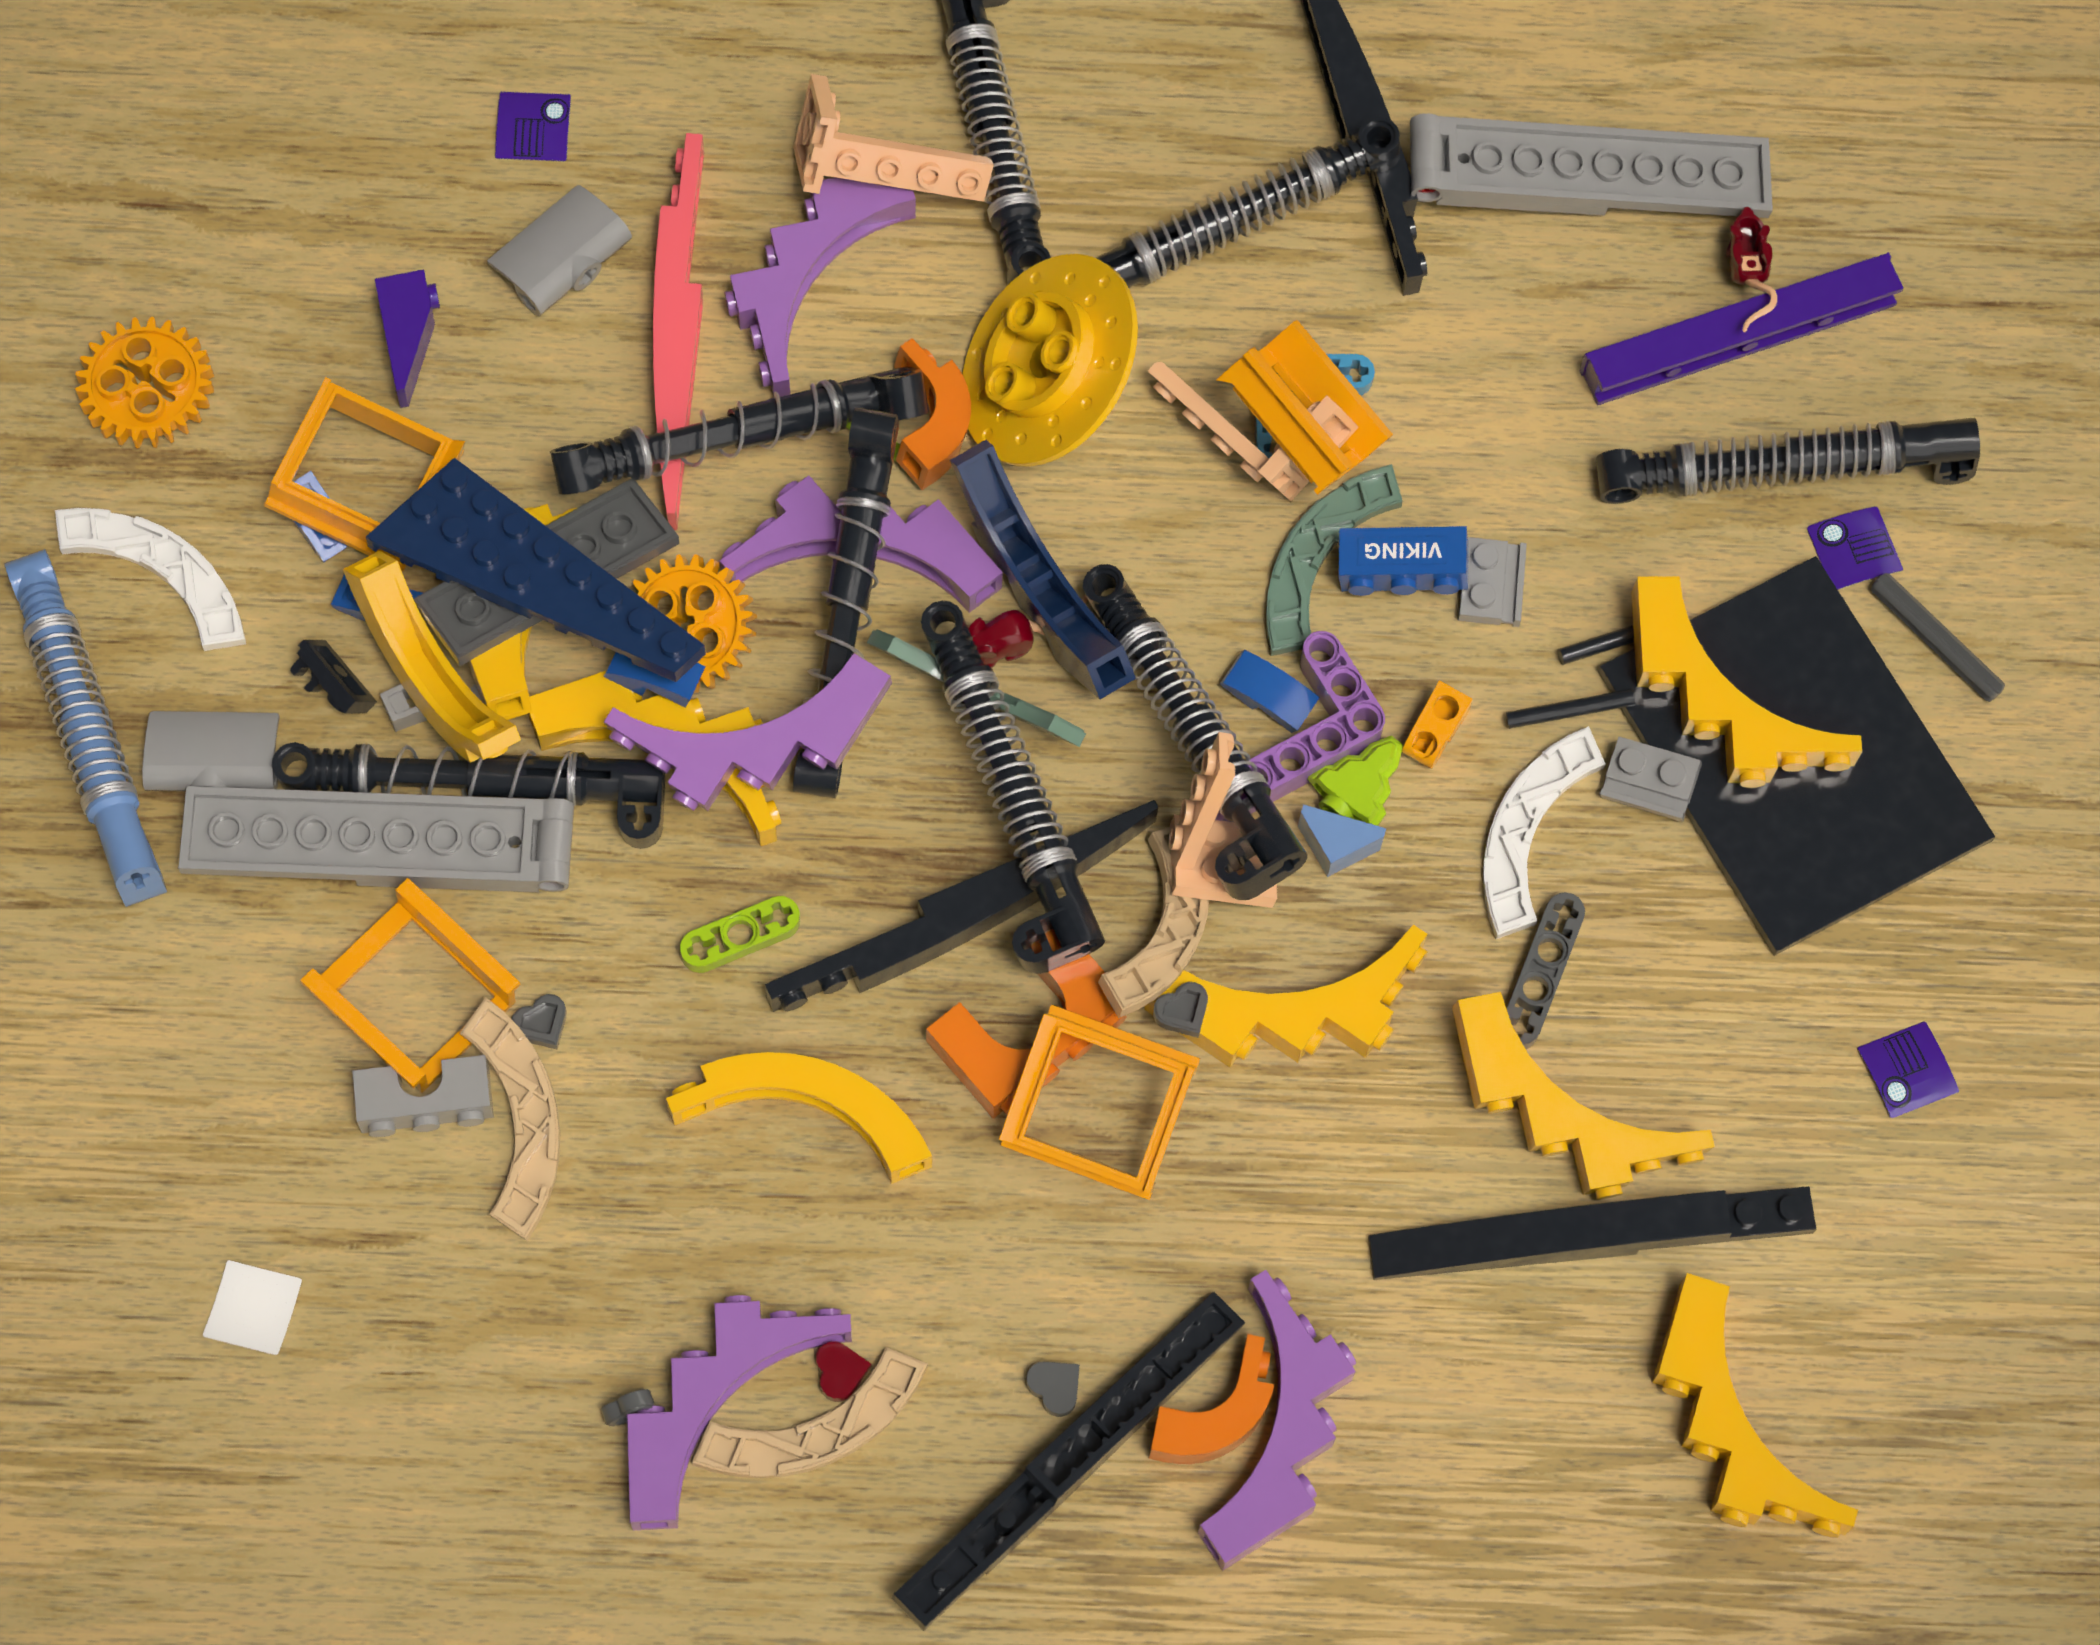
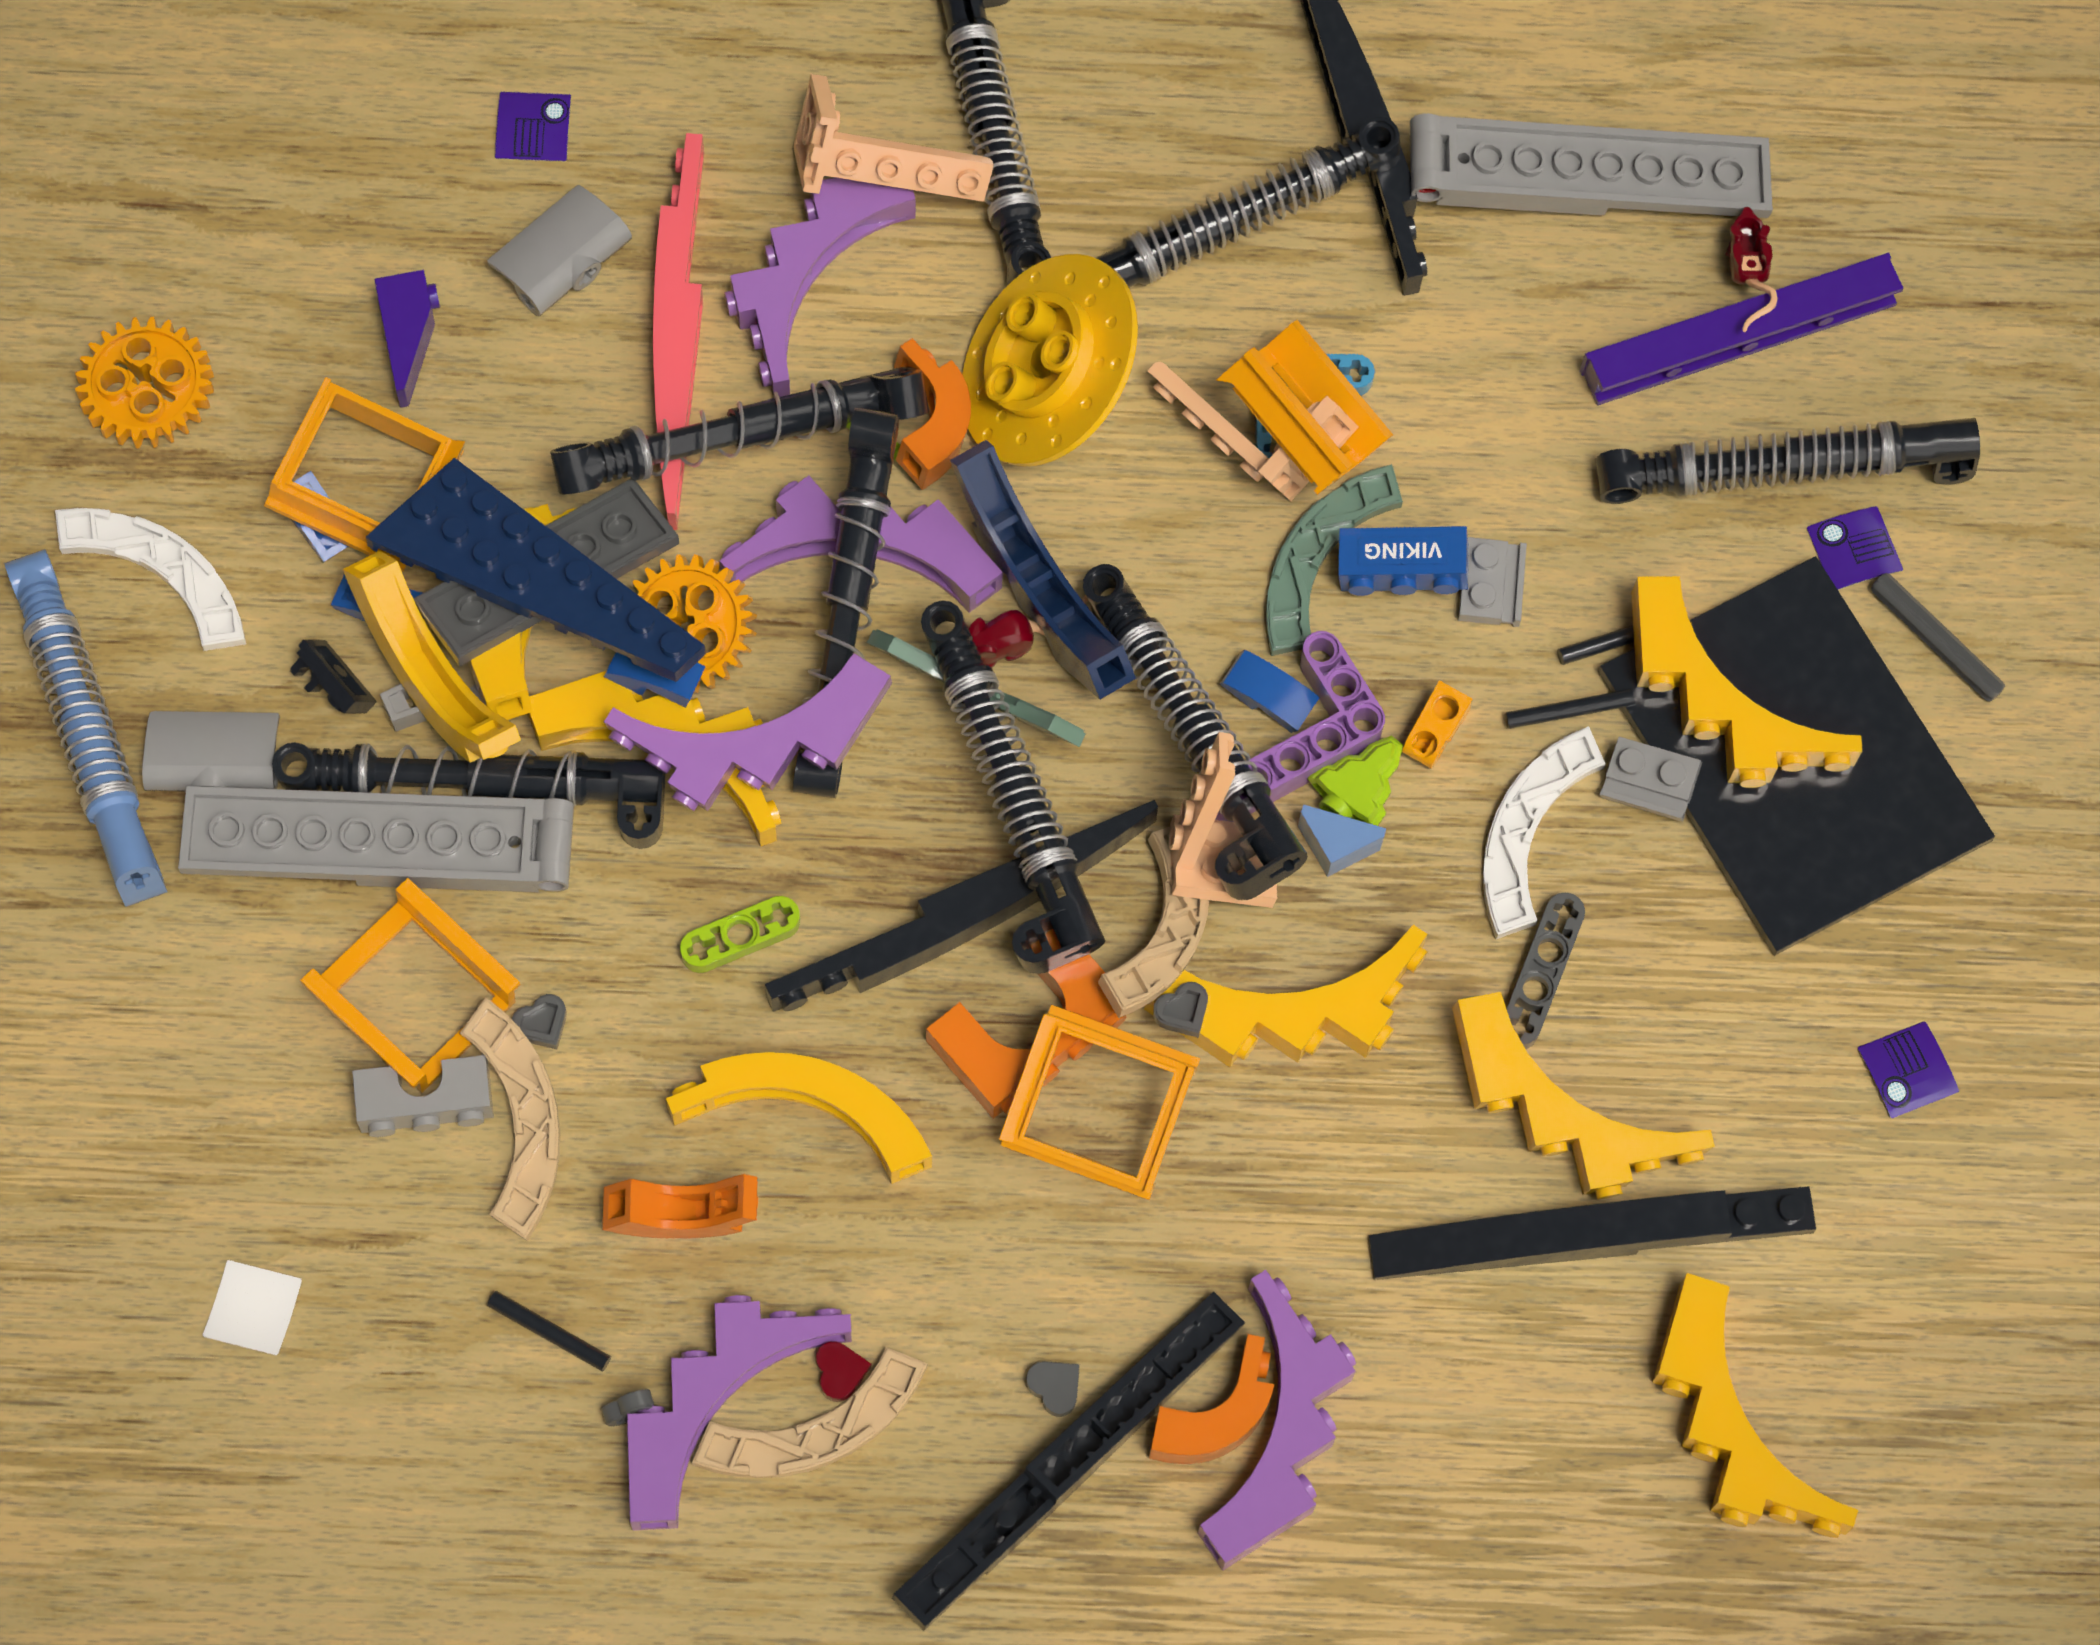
none -> black bar [487,1291,611,1372]
none -> orange arch [602,1174,758,1238]

